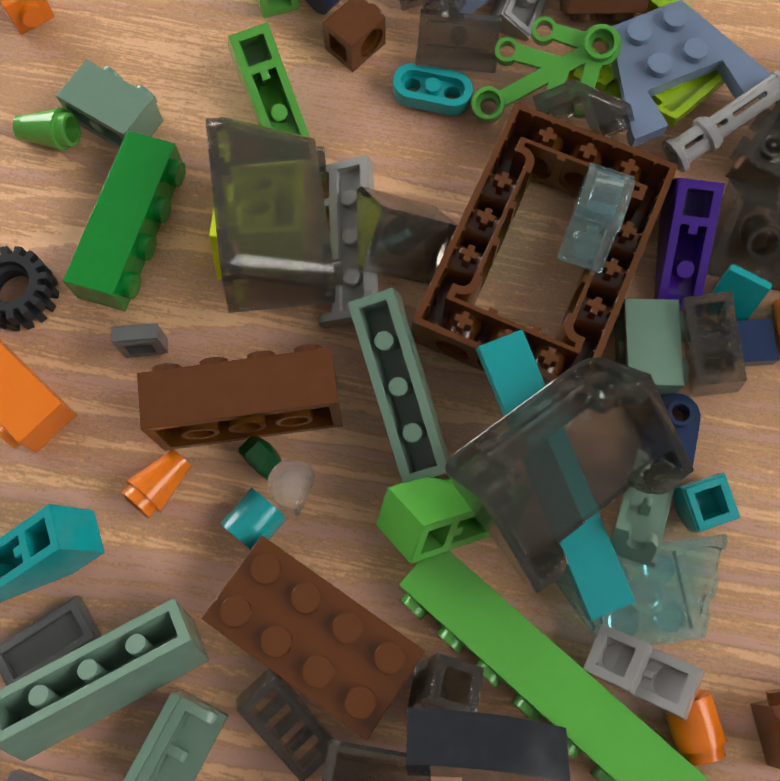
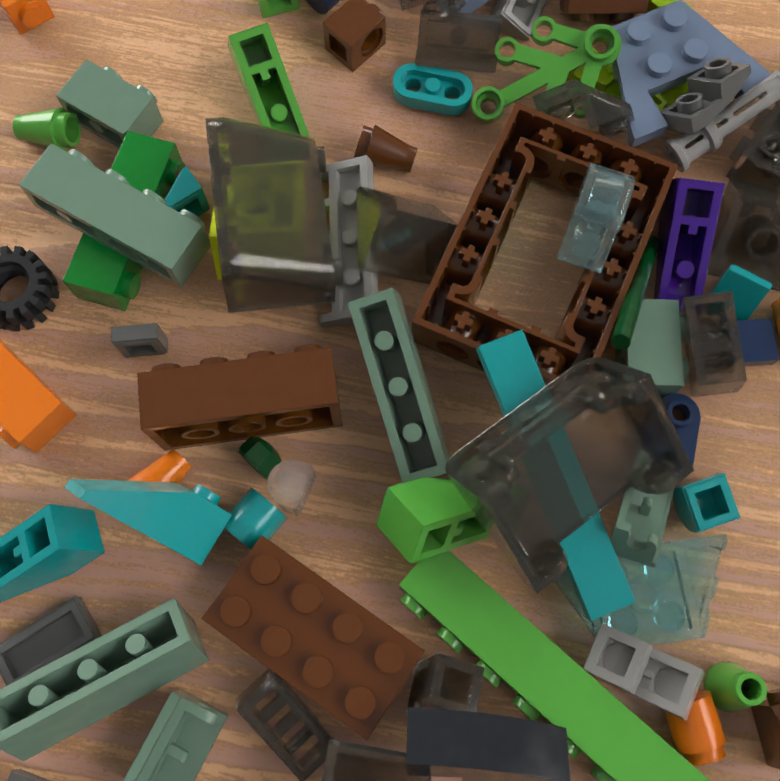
none -> sand green brick [19,143,211,288]
none -> teal slope [64,479,232,565]
none -> teal slope [164,166,210,216]
none -> reddish brown cone [354,125,418,172]
none -> dark green bar [611,235,659,350]
none -> dark grey slope [661,58,751,135]
none -> bright green cone [705,661,767,713]

